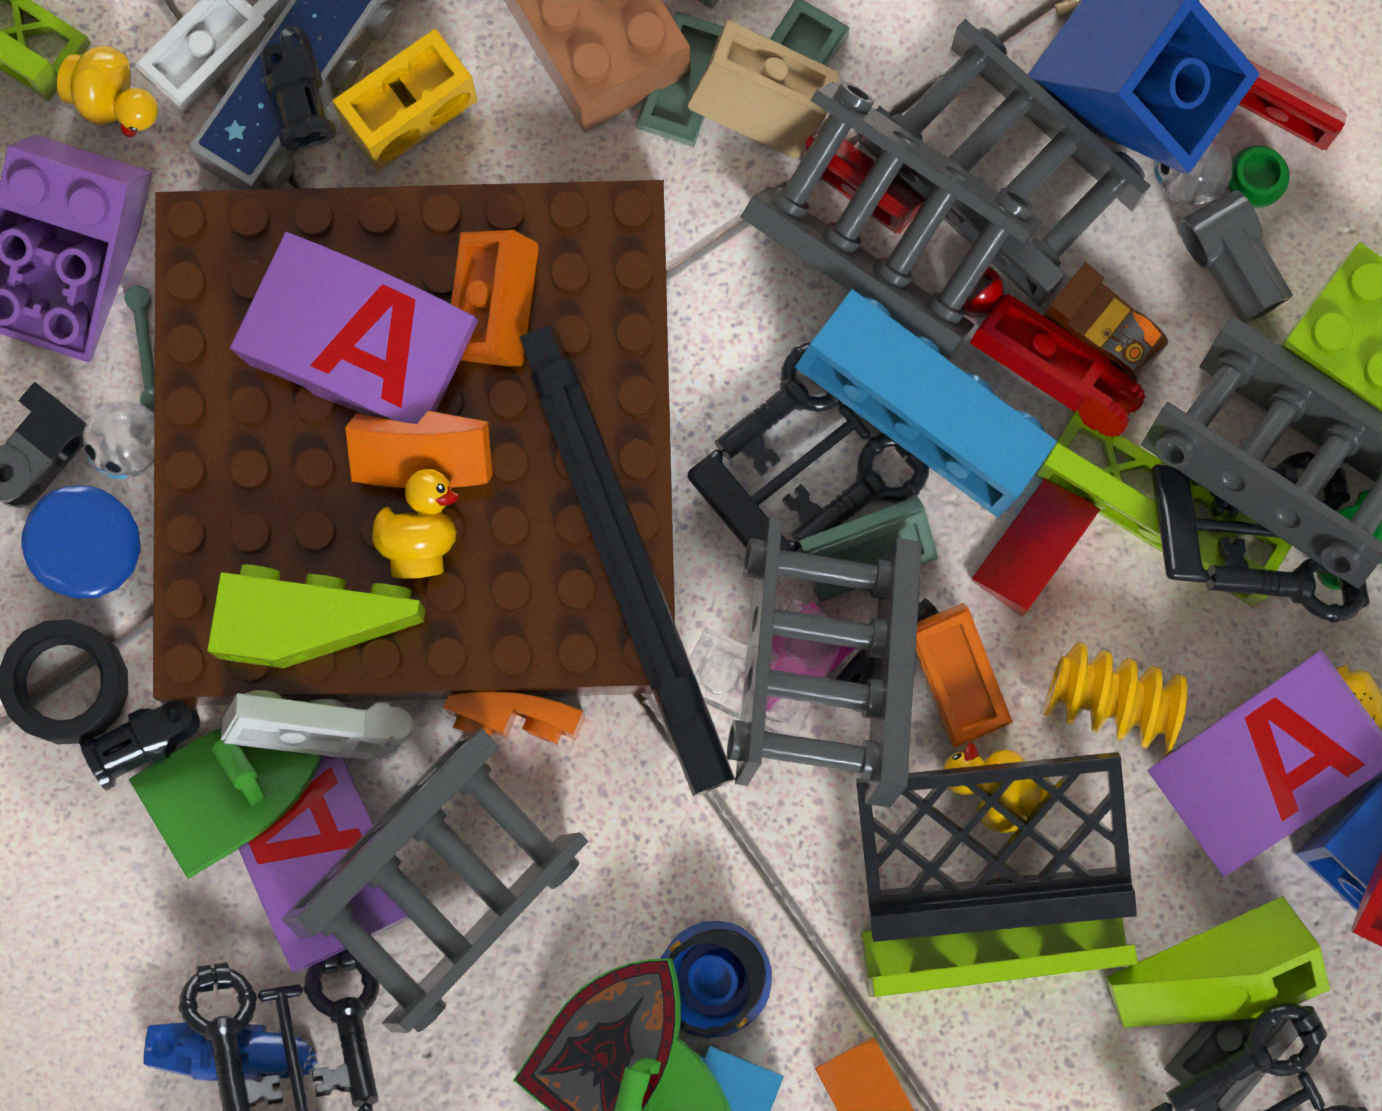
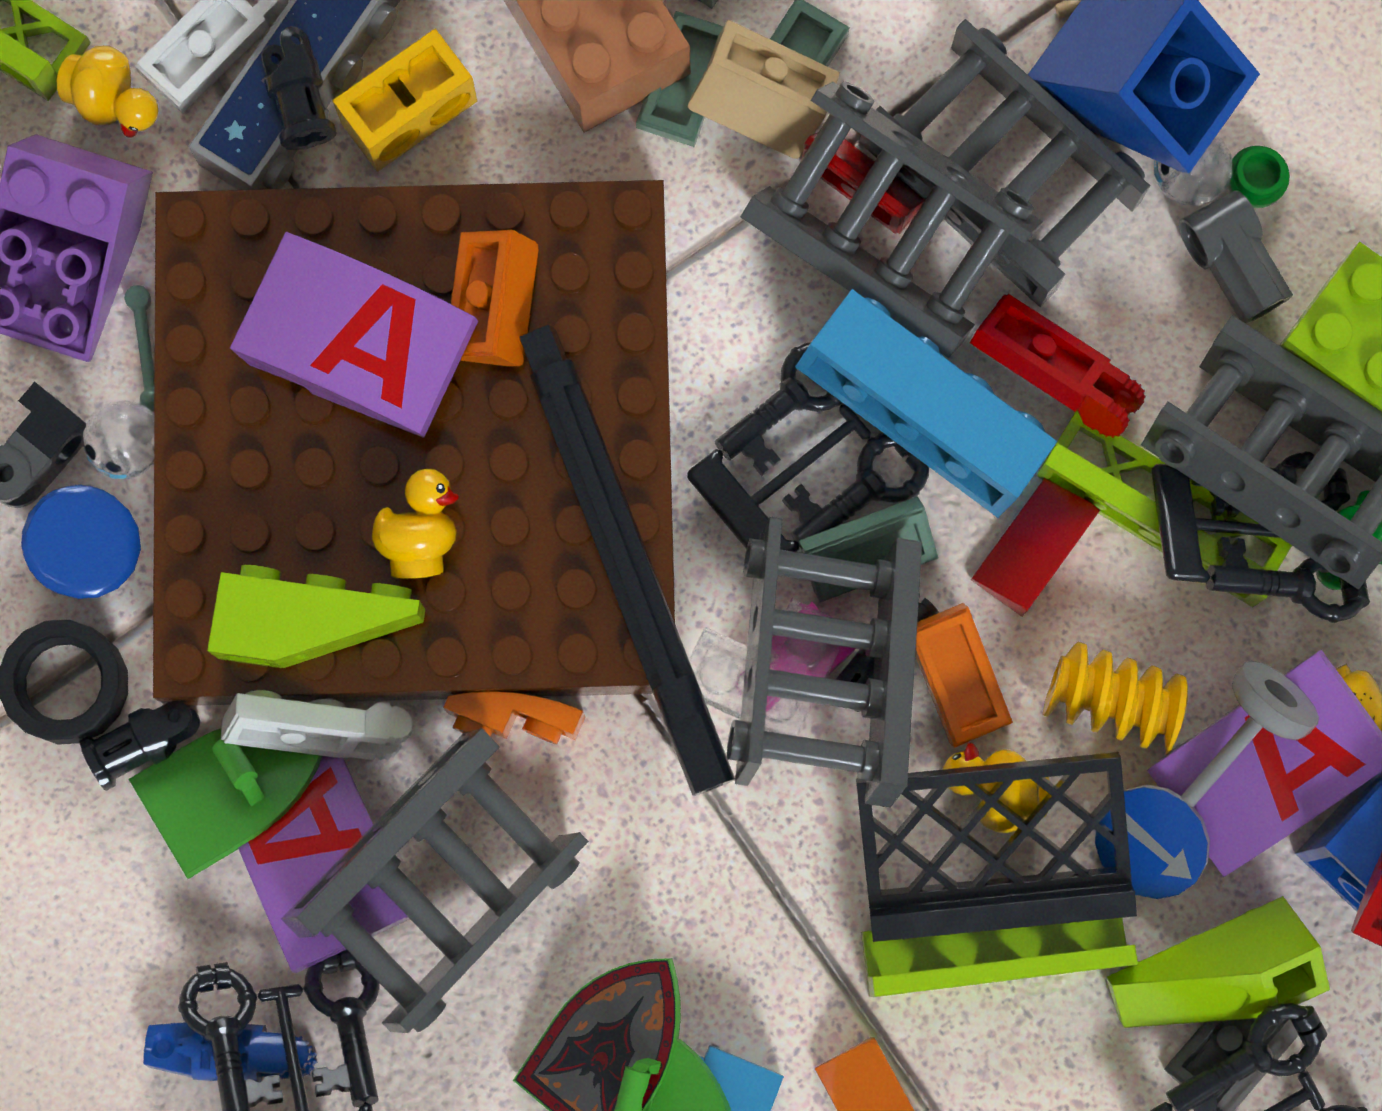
orange slope [345,411,492,488] -> none
blue piece [660,921,772,1039] -> none
red hinge [962,266,1004,318] -> none
reddish brown leg [1043,262,1168,382] -> none
red slope [1239,58,1347,151] -> none
none -> piece [1095,661,1319,899]

